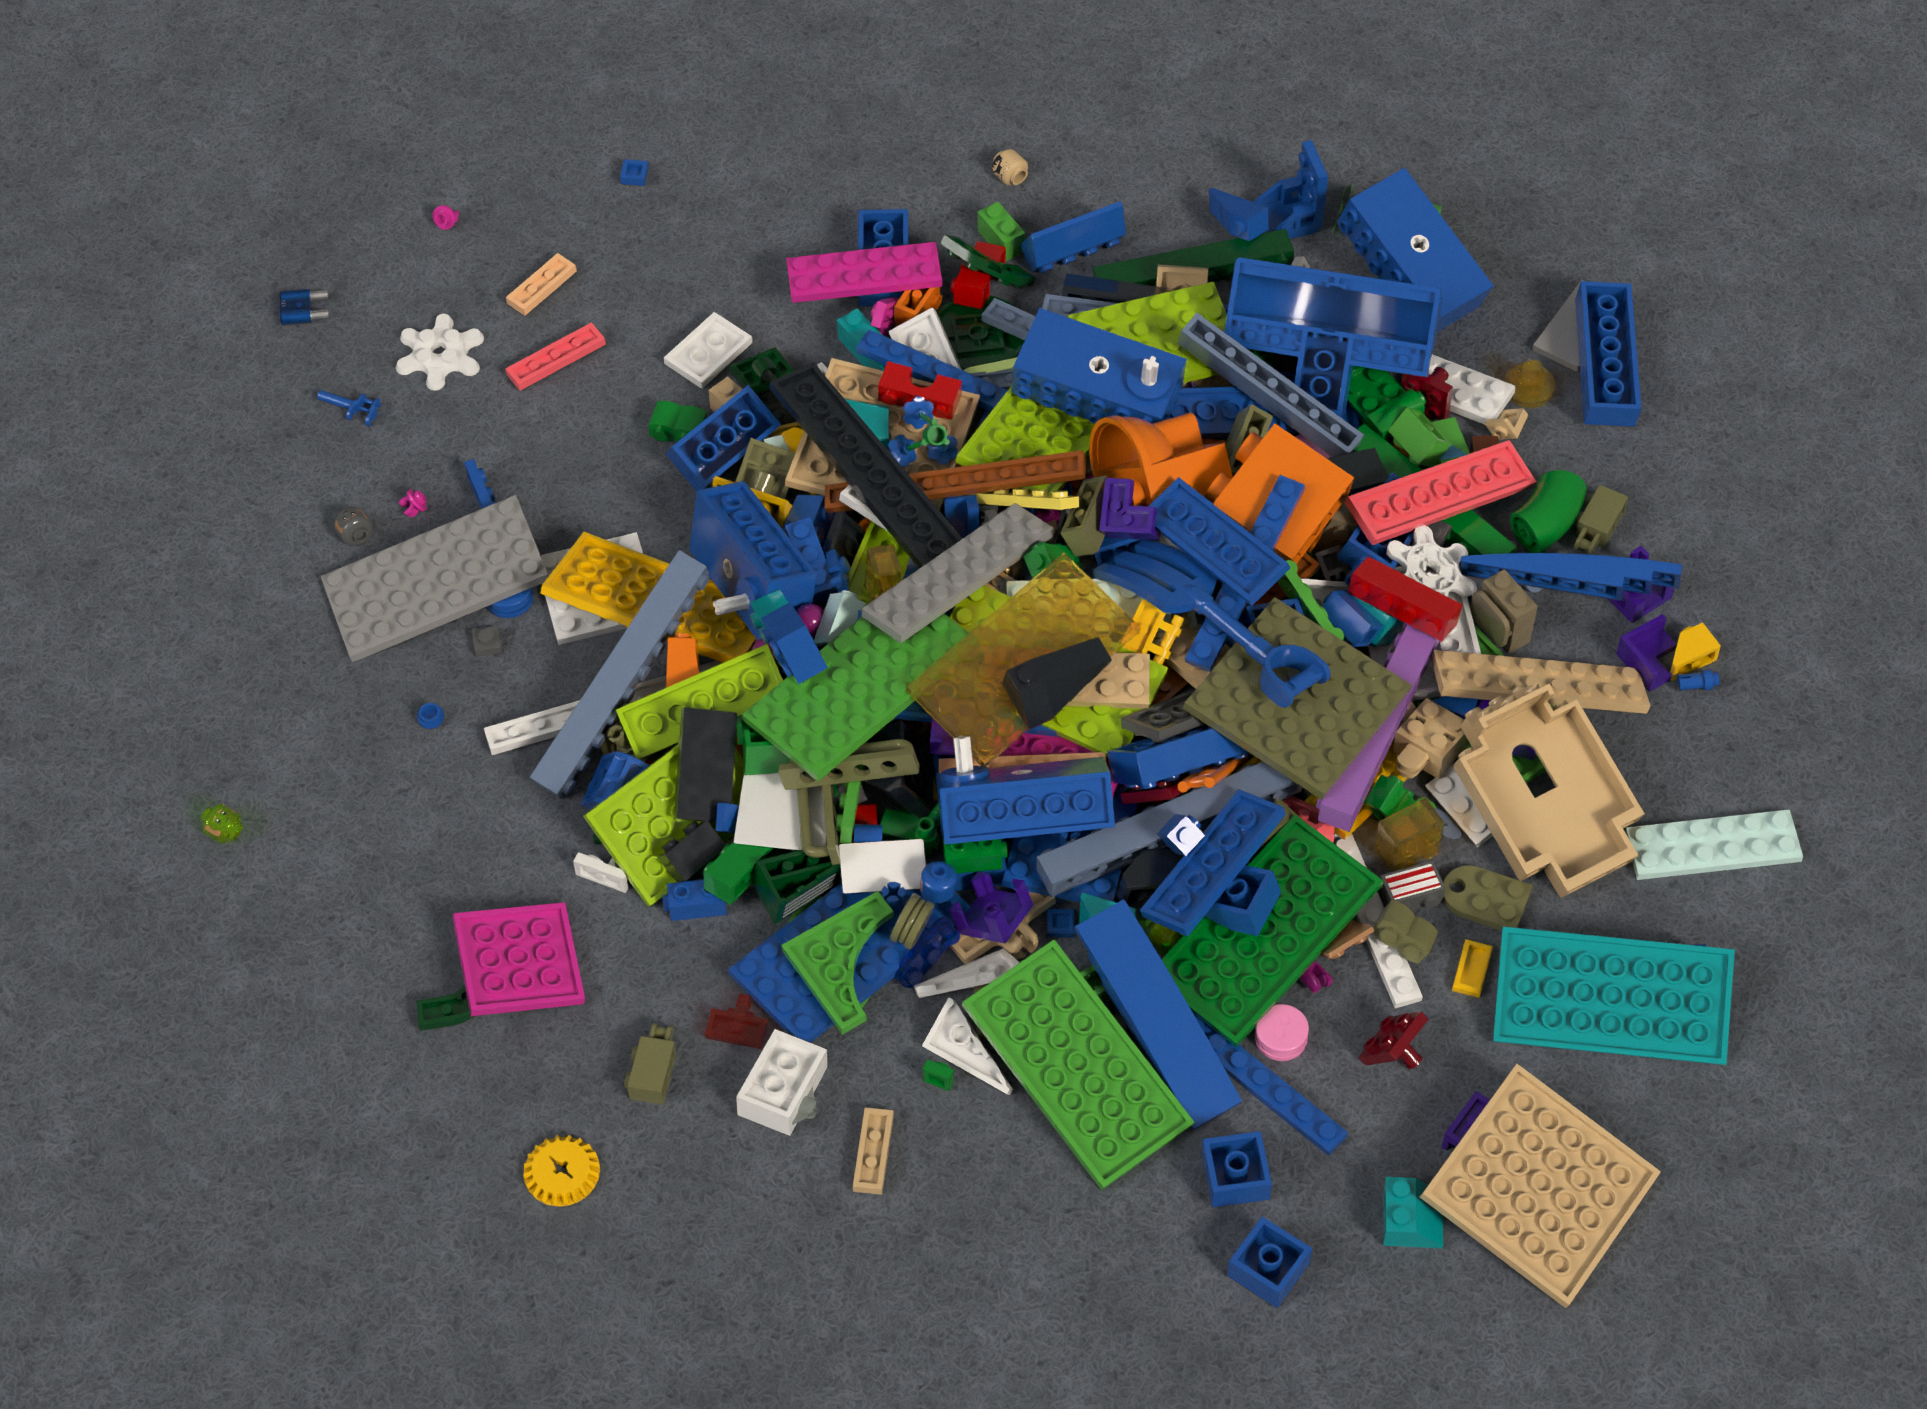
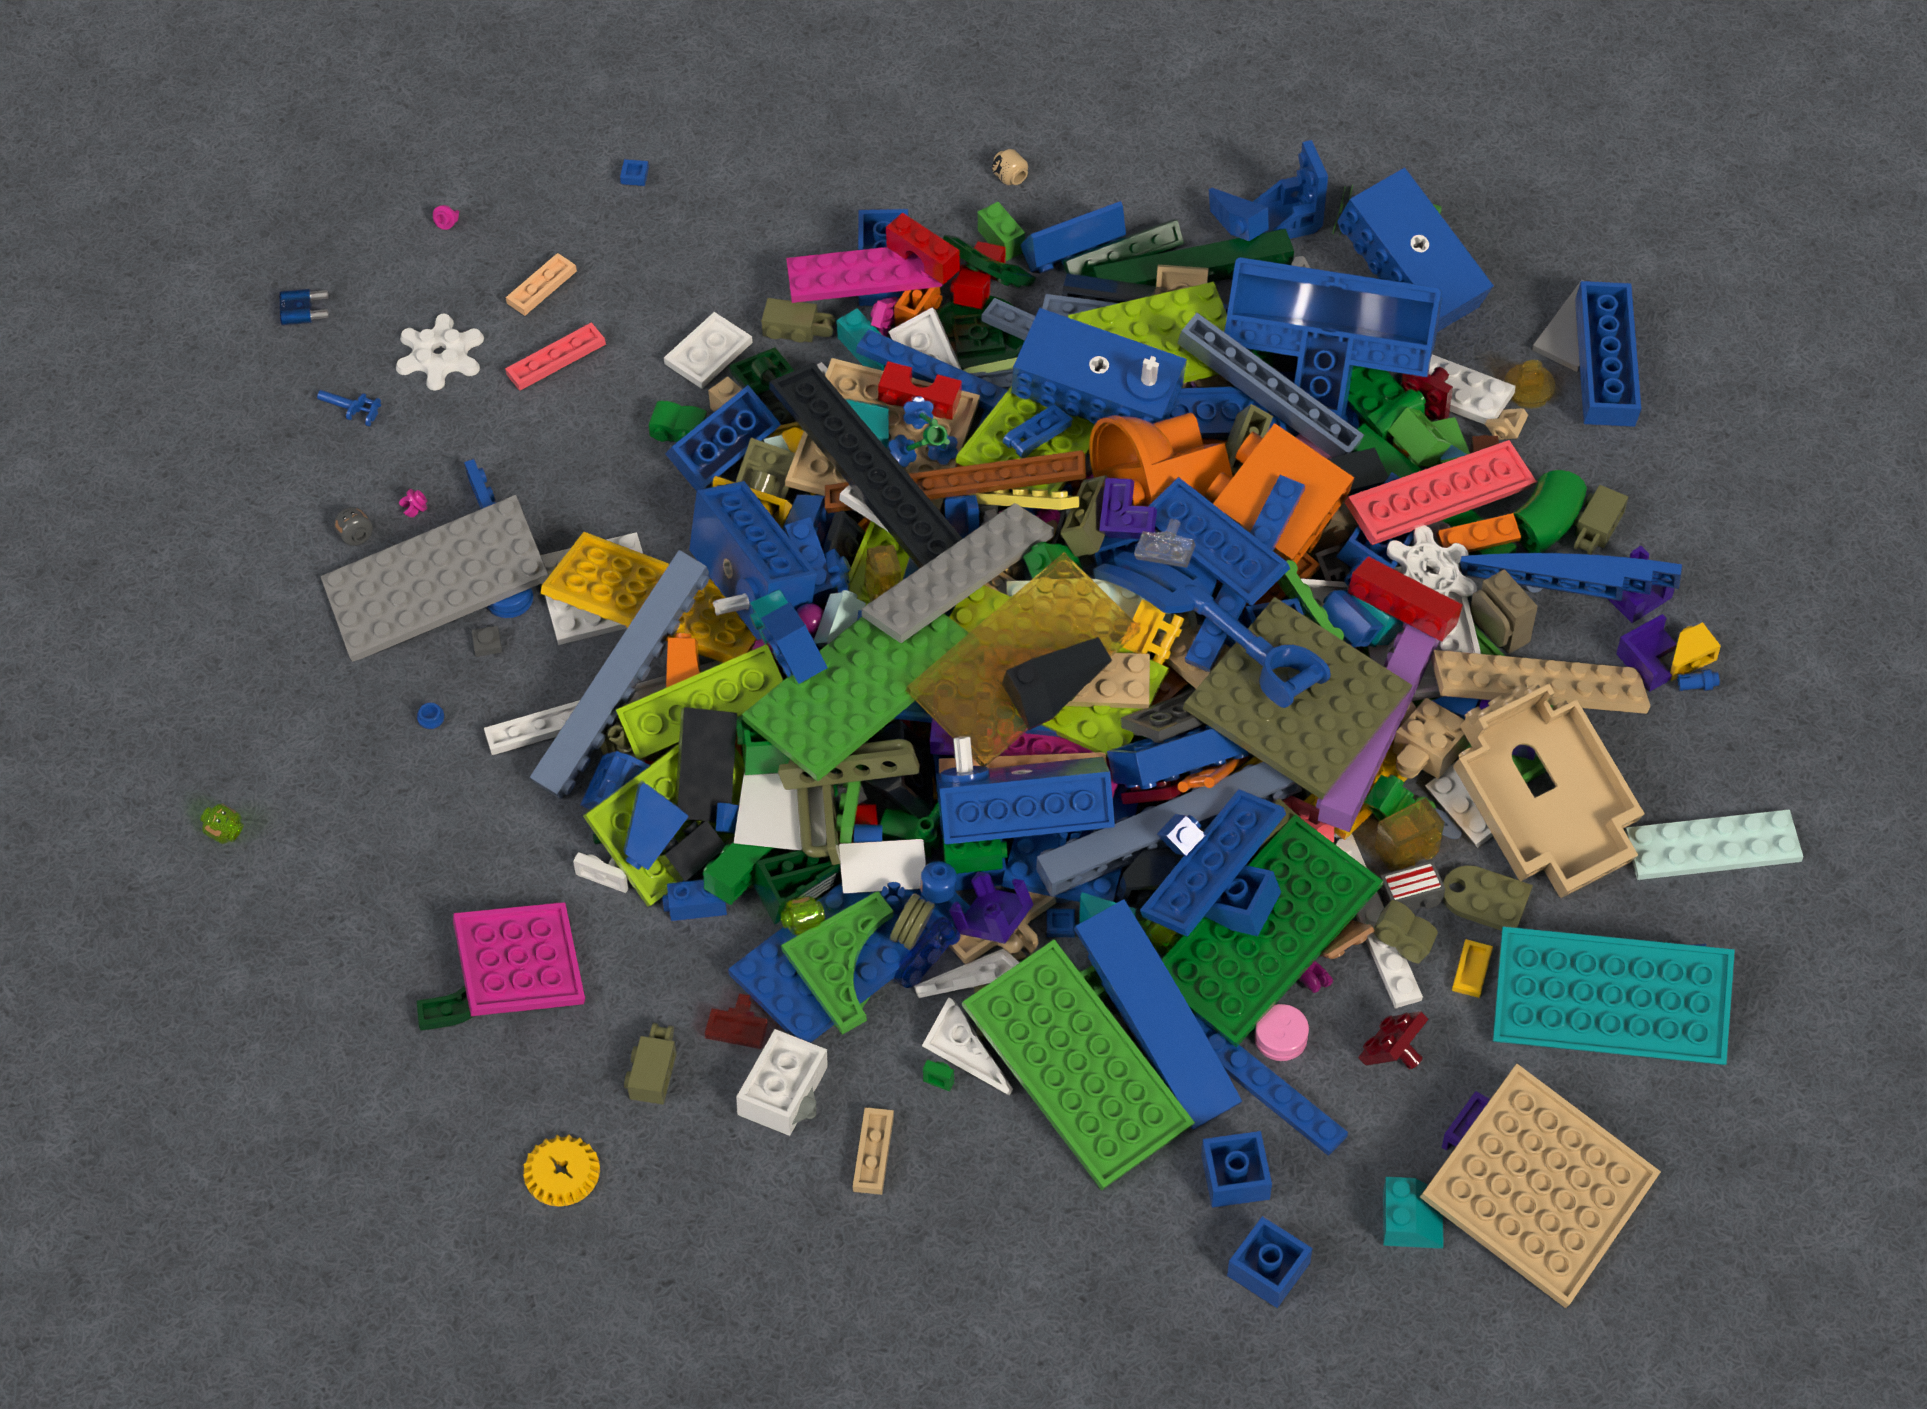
none -> blue slope [623,780,689,870]
none -> olive brick [761,298,836,343]
none -> clear neon green head [781,896,825,936]
none -> red arch [886,213,960,285]
none -> blue plate [1003,404,1073,458]
none -> dark green plate [1063,219,1184,277]
none -> clear plate [1134,519,1196,568]
none -> orange plate [1436,513,1521,553]

